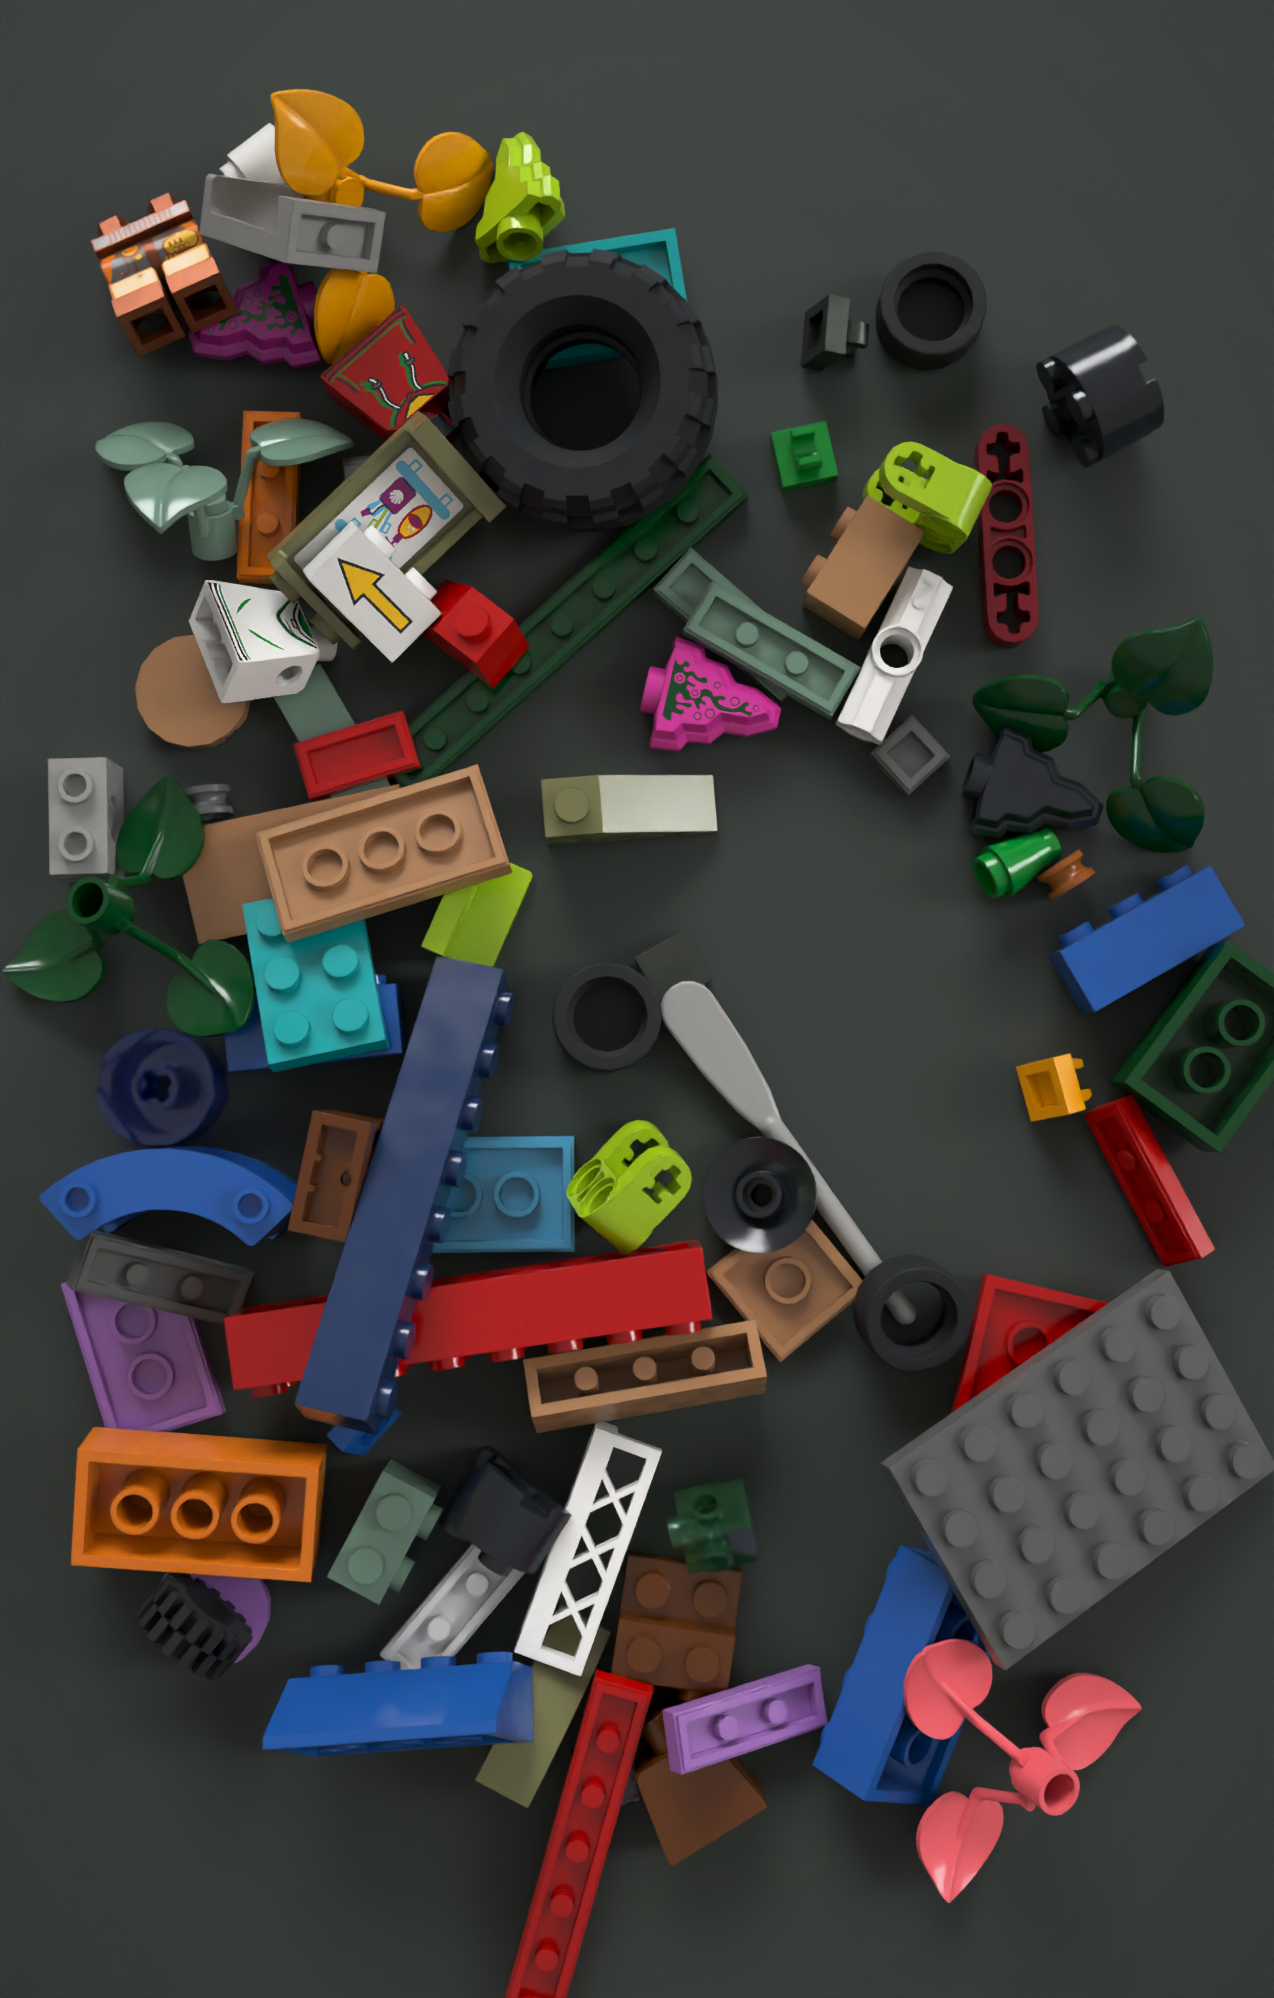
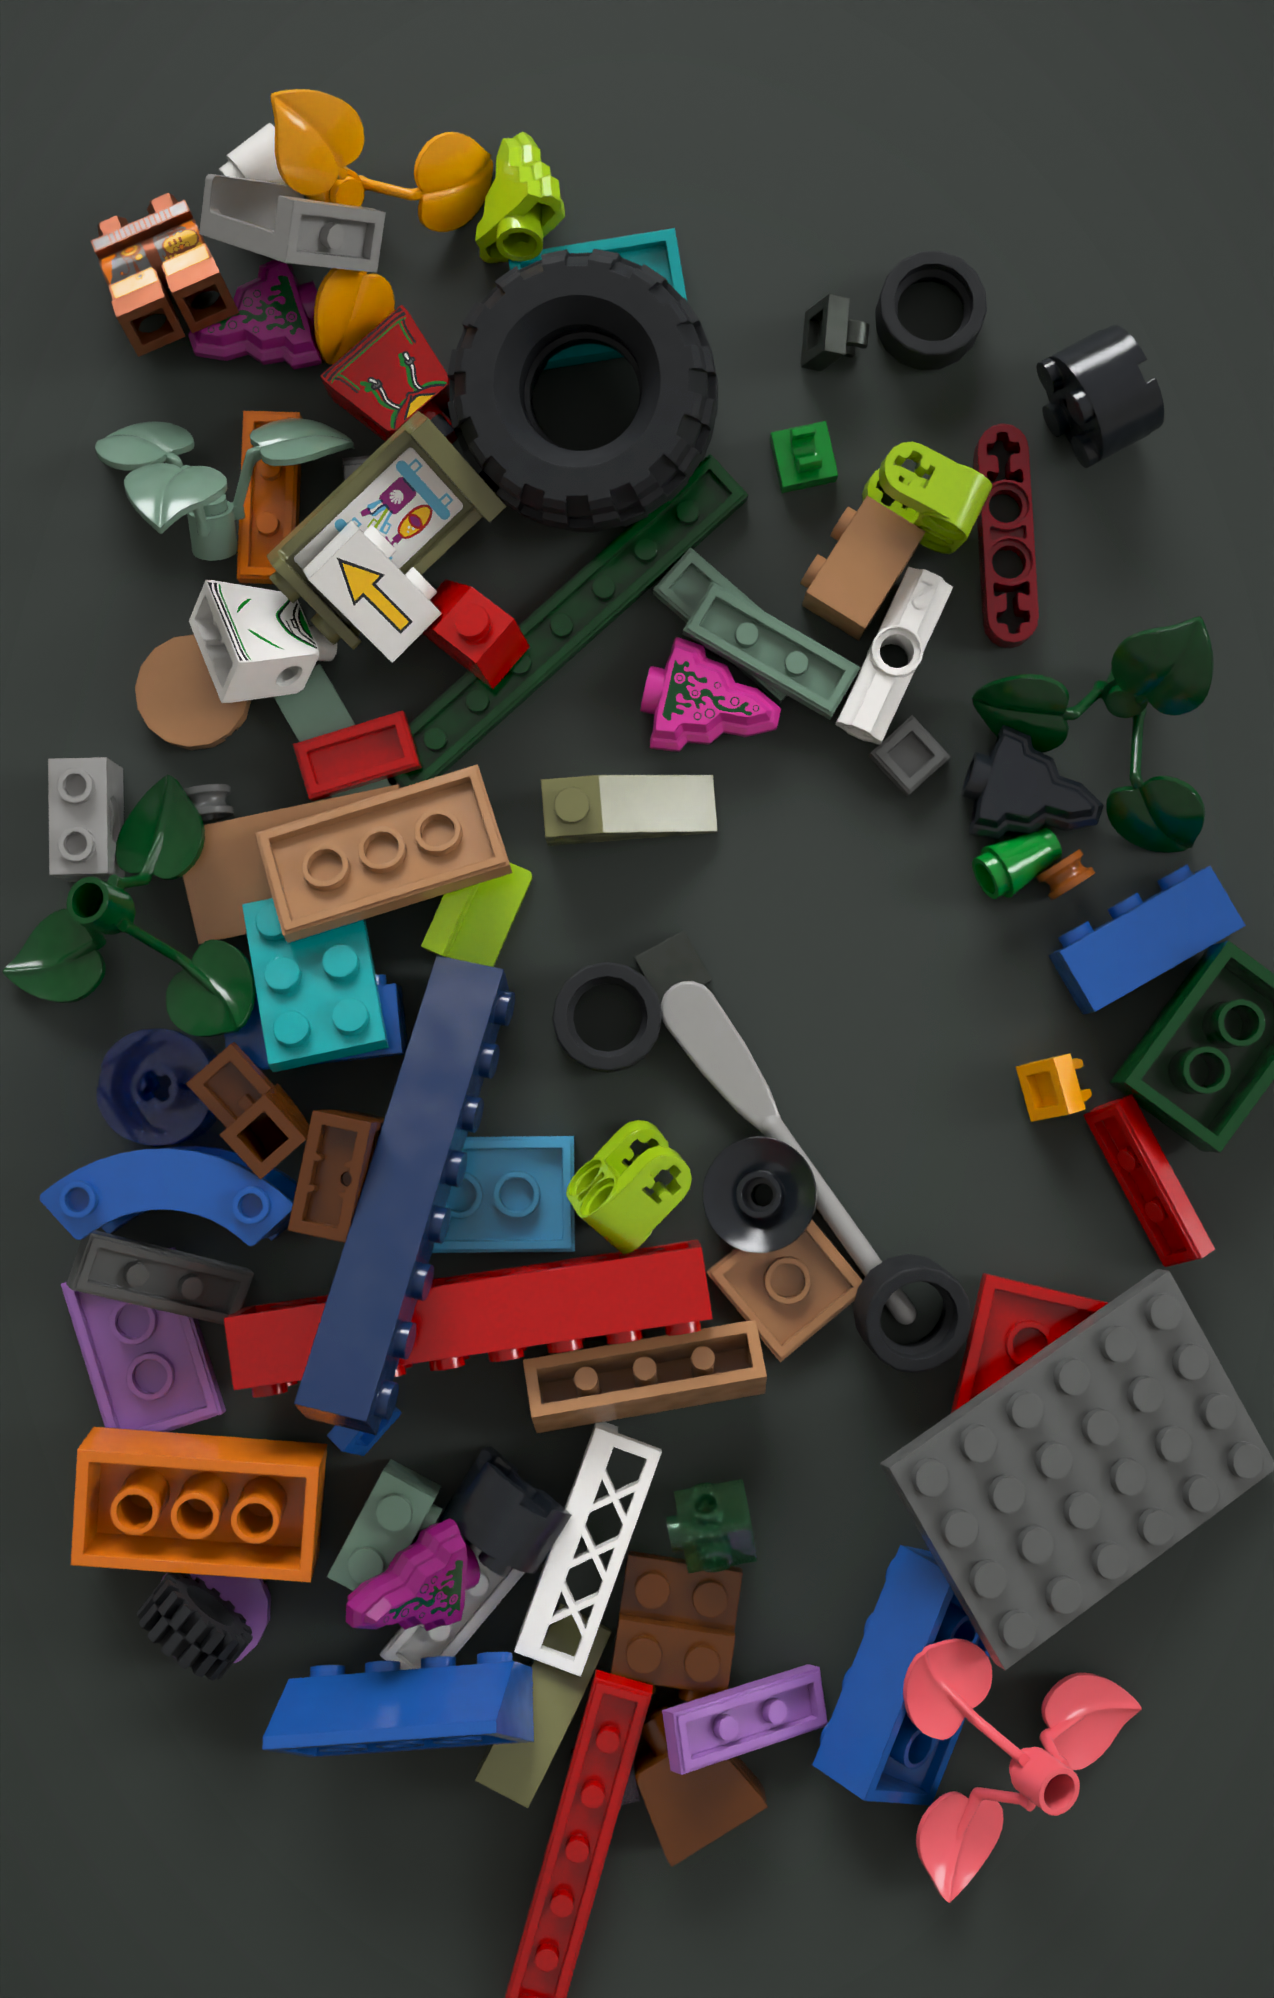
none -> reddish brown brick [186,1042,309,1180]
none -> magenta rock [346,1518,480,1631]

